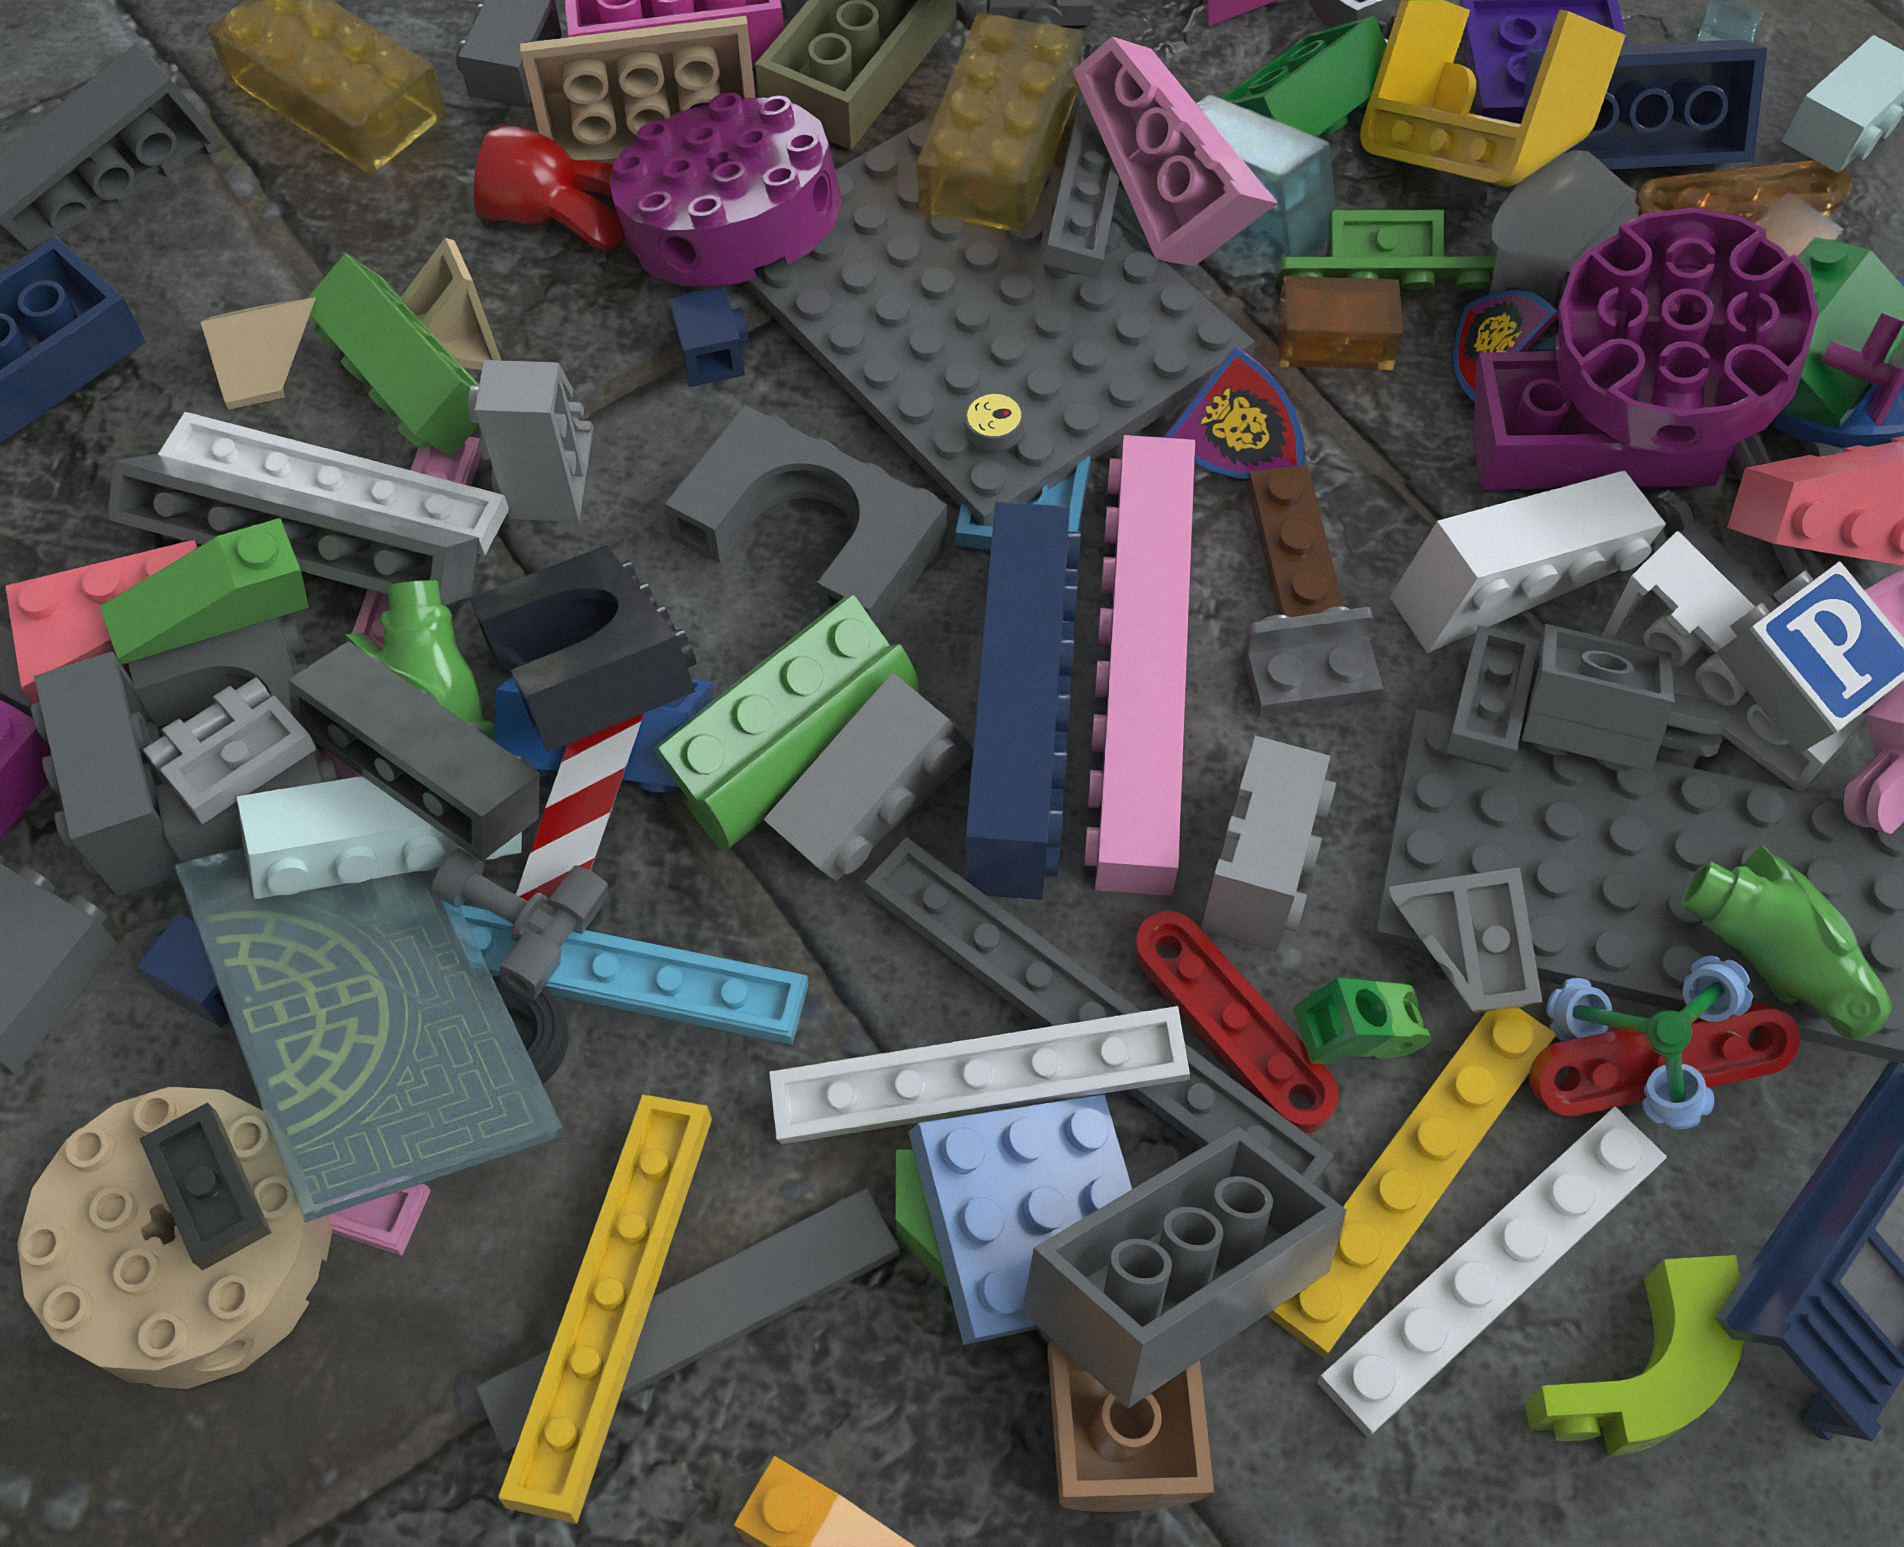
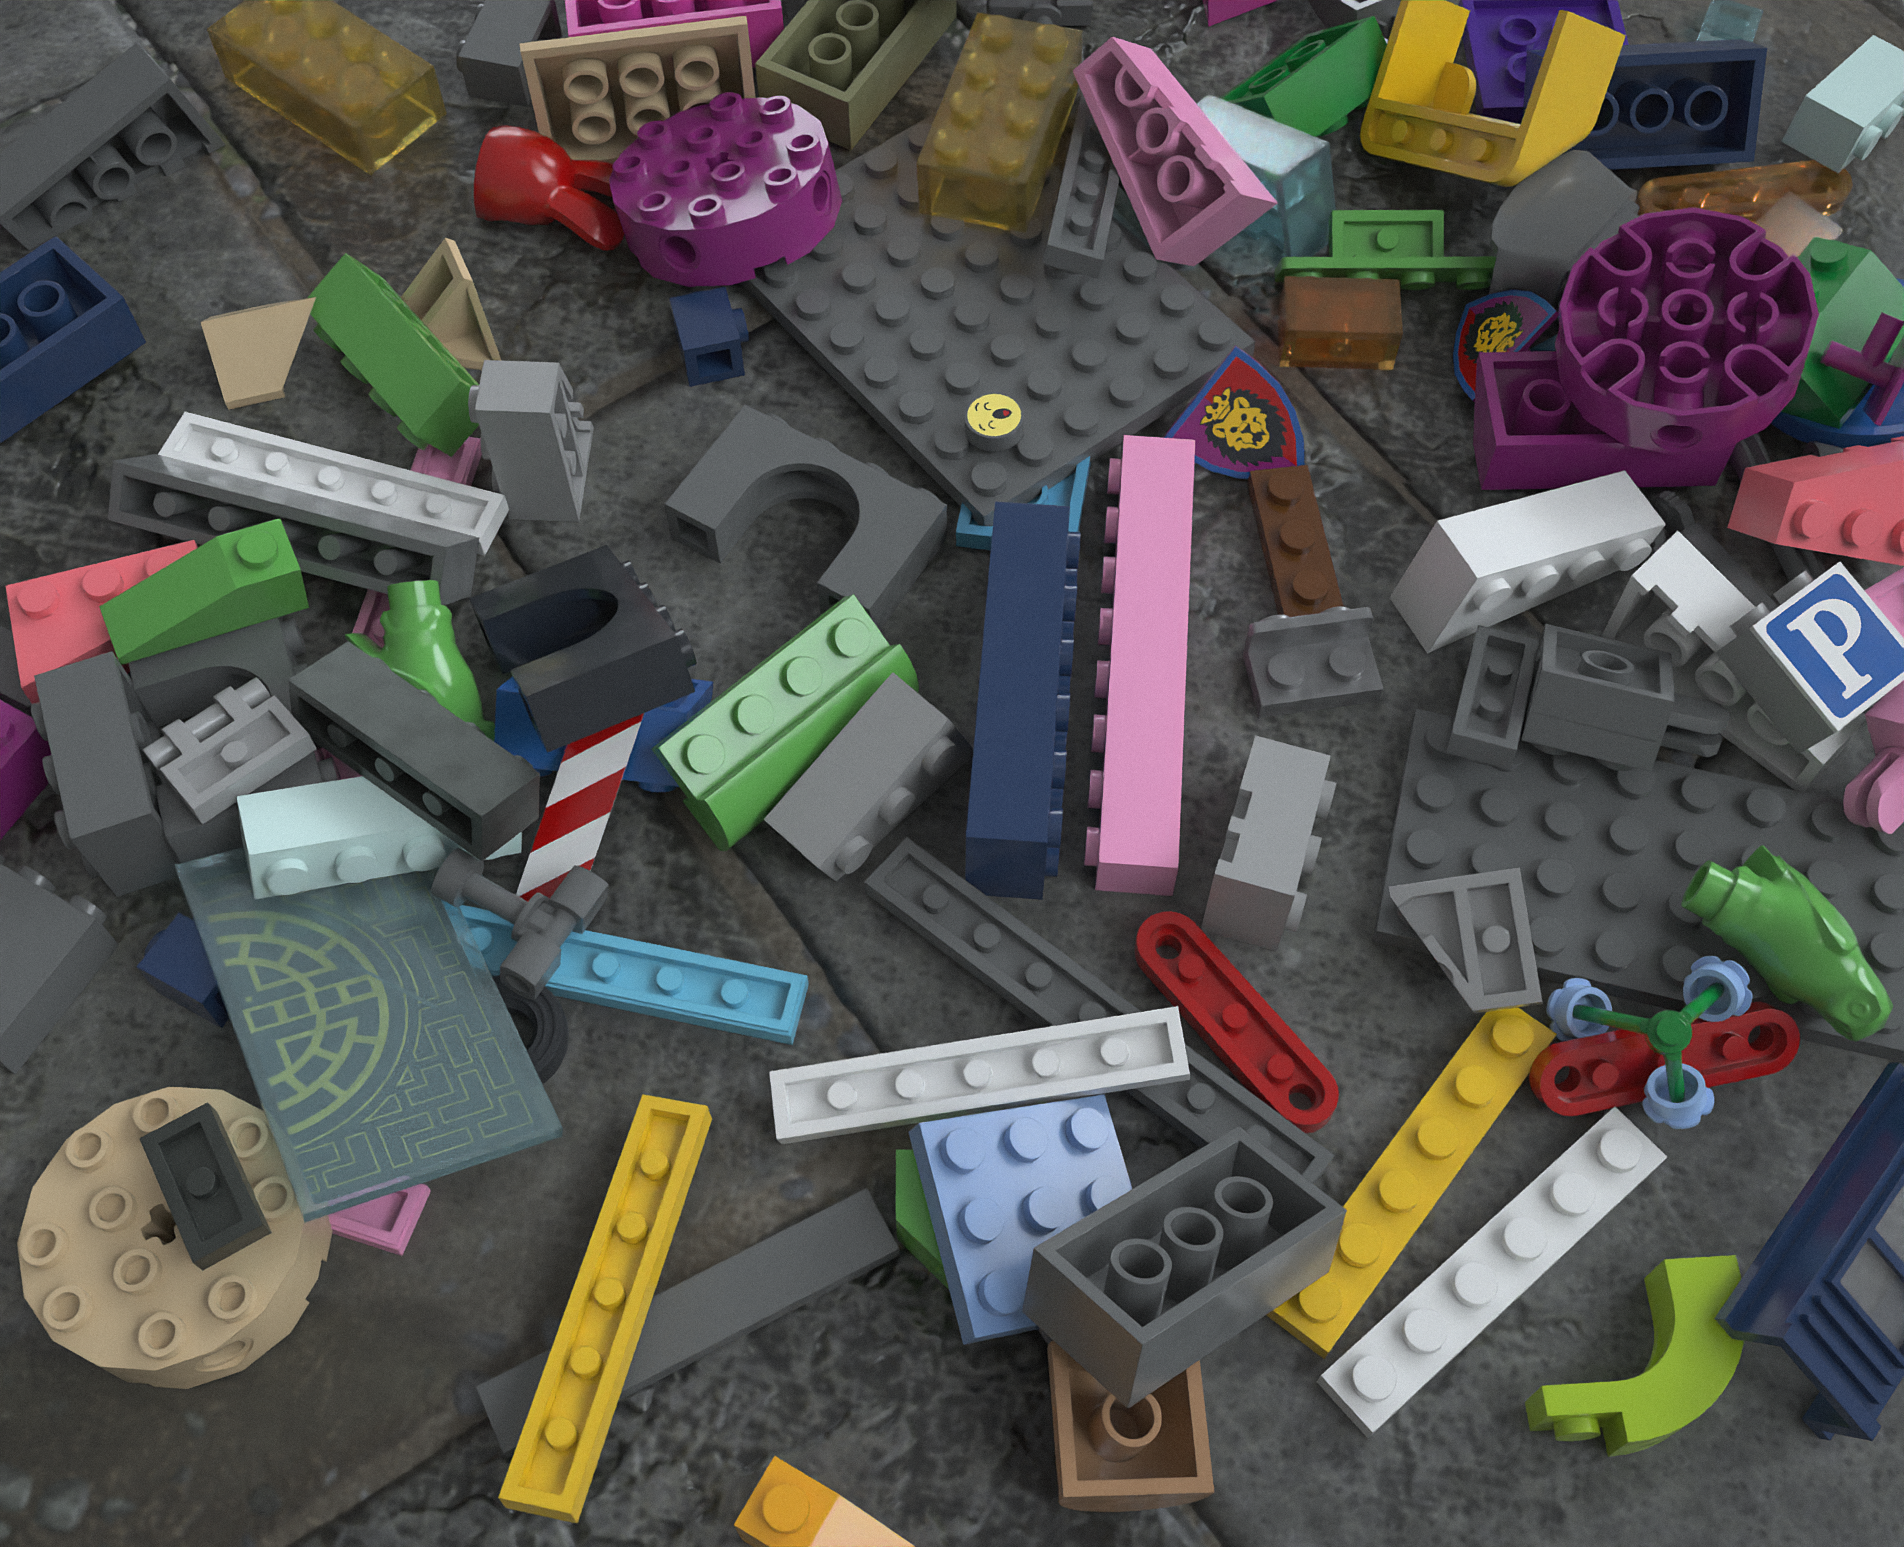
green leg [1292,977,1432,1064] -> none

